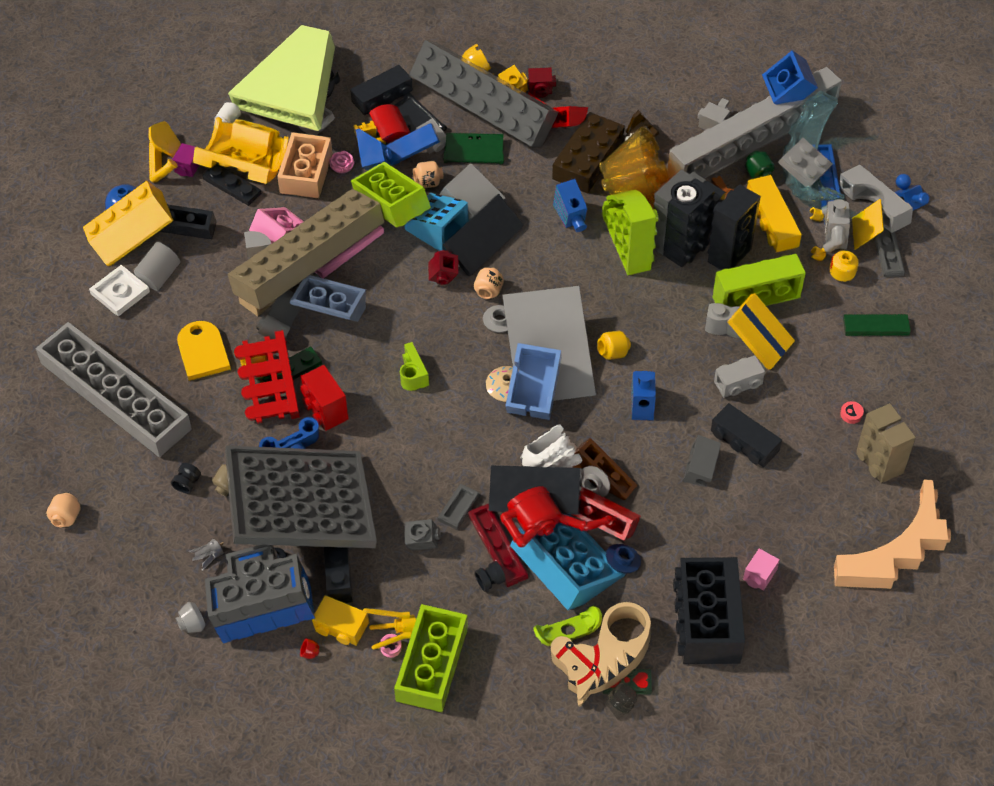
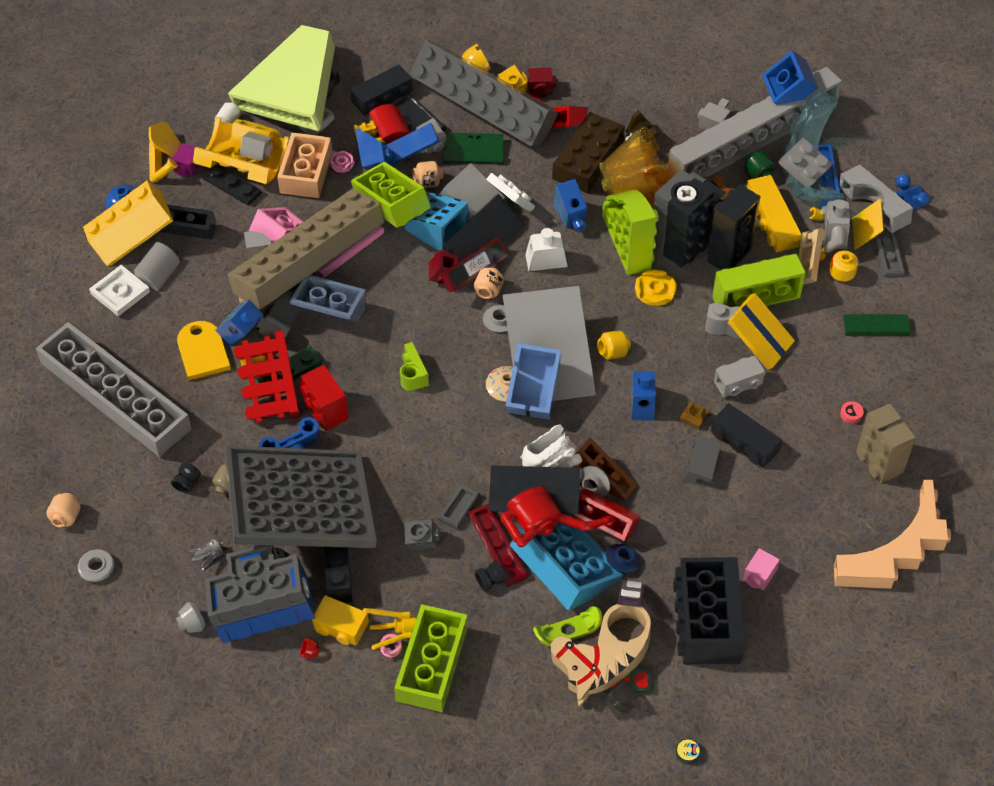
none -> light grey piece [78,549,115,582]
none -> blue torso [215,300,264,345]
none -> light grey brick [240,131,273,161]
none -> tile [440,238,508,292]
none -> white plate [487,173,535,212]
none -> white torso [526,228,568,271]
none -> slope [617,580,644,607]
none -> yellow tile [635,269,677,306]
none -> tile [675,738,701,765]
none -> pearl gold tile [680,401,710,430]
none -> tan plate [798,228,826,285]

